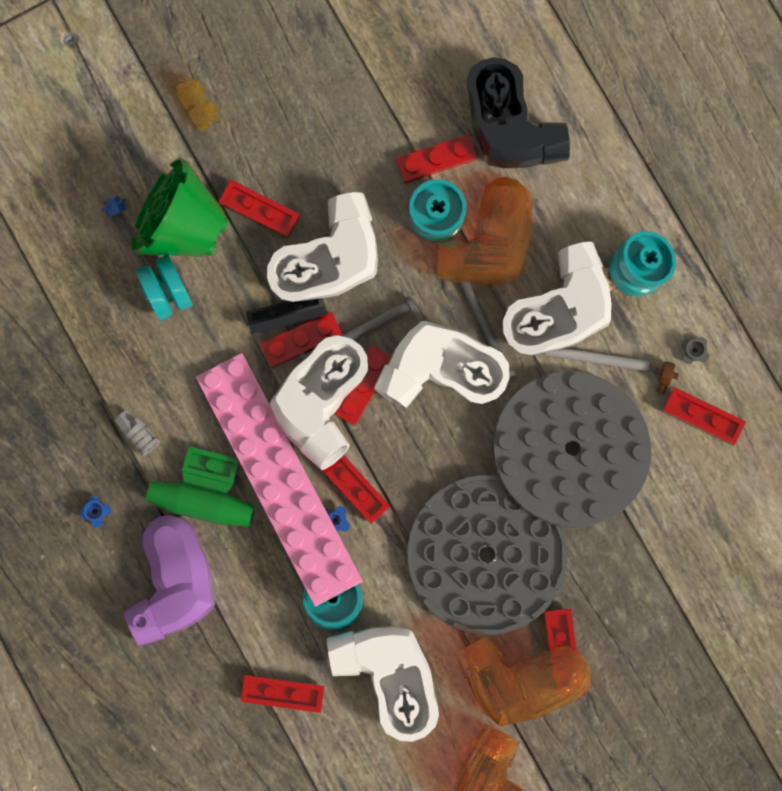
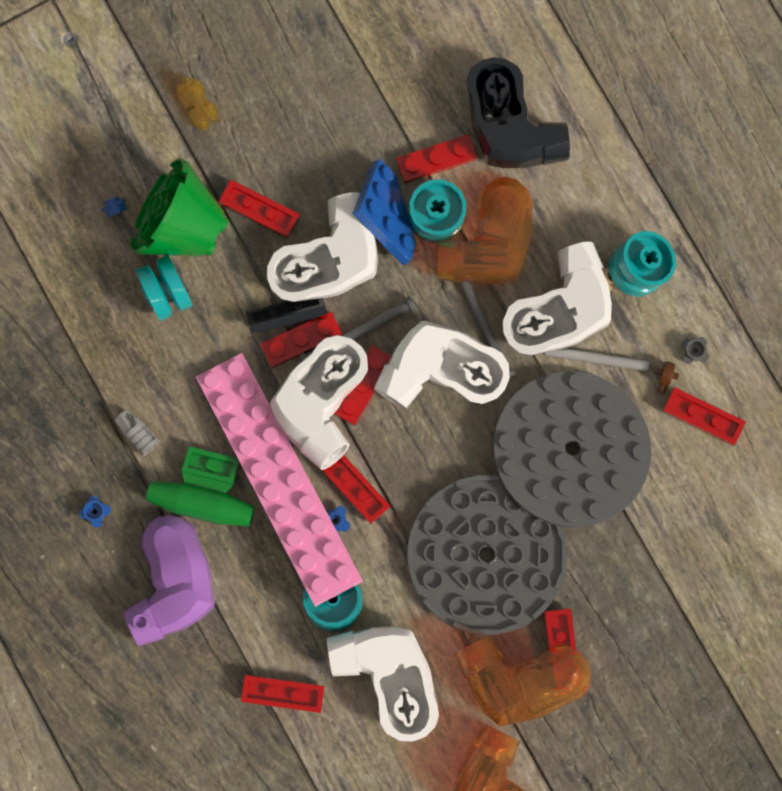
none -> blue plate [352,159,417,265]

